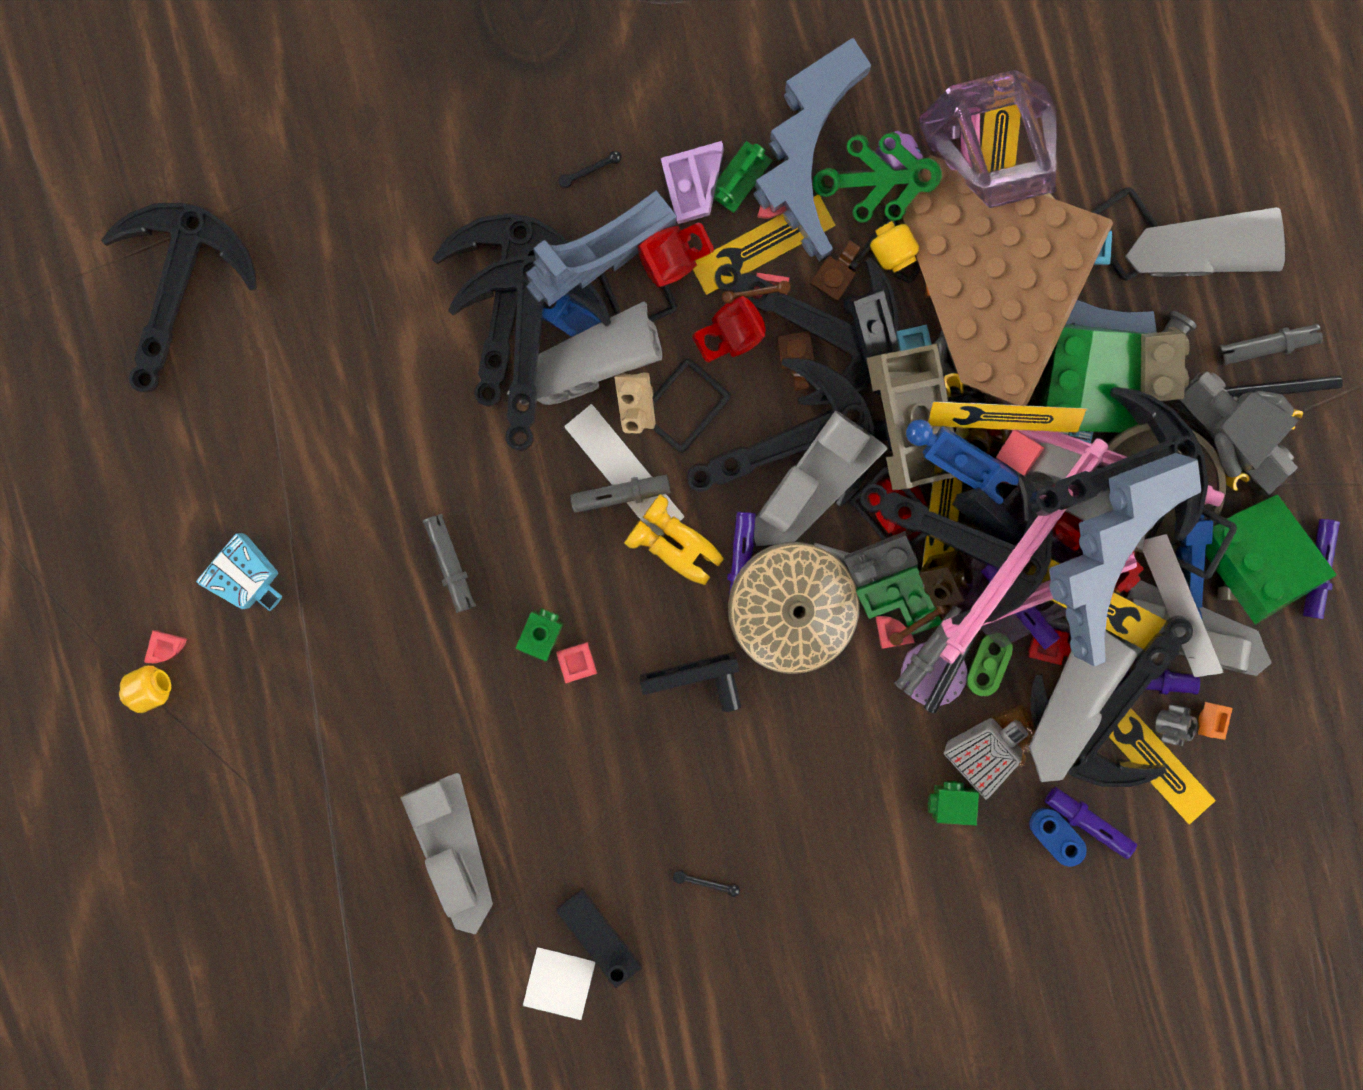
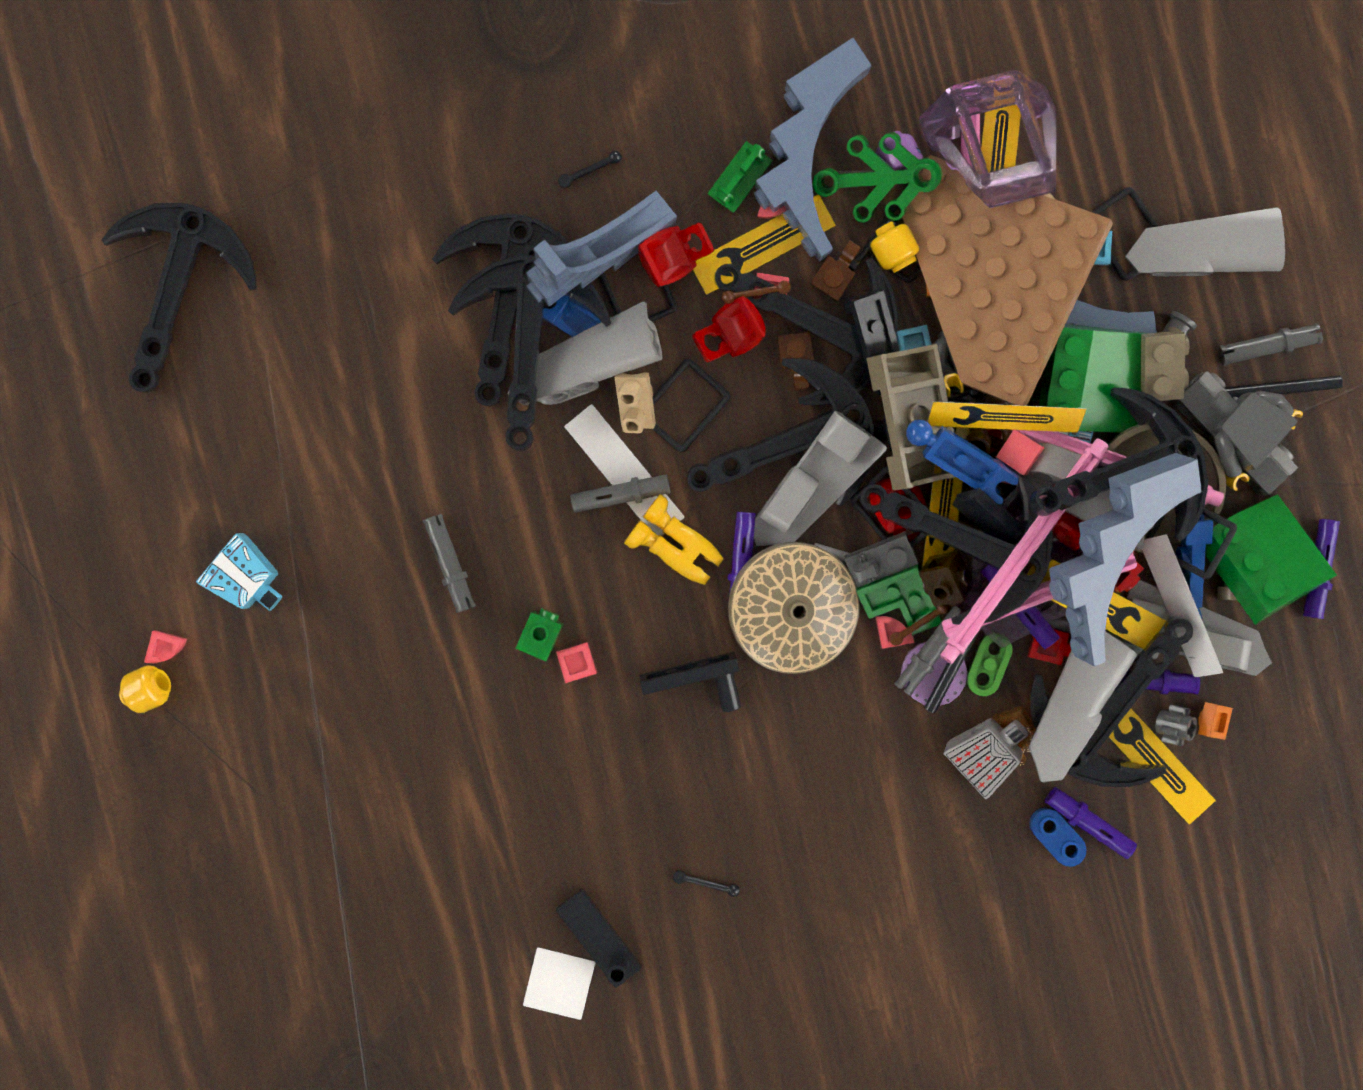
light grey panel [400,773,493,934] -> none
lavender wing [661,141,724,224] -> none
green brick [928,781,979,826] -> none

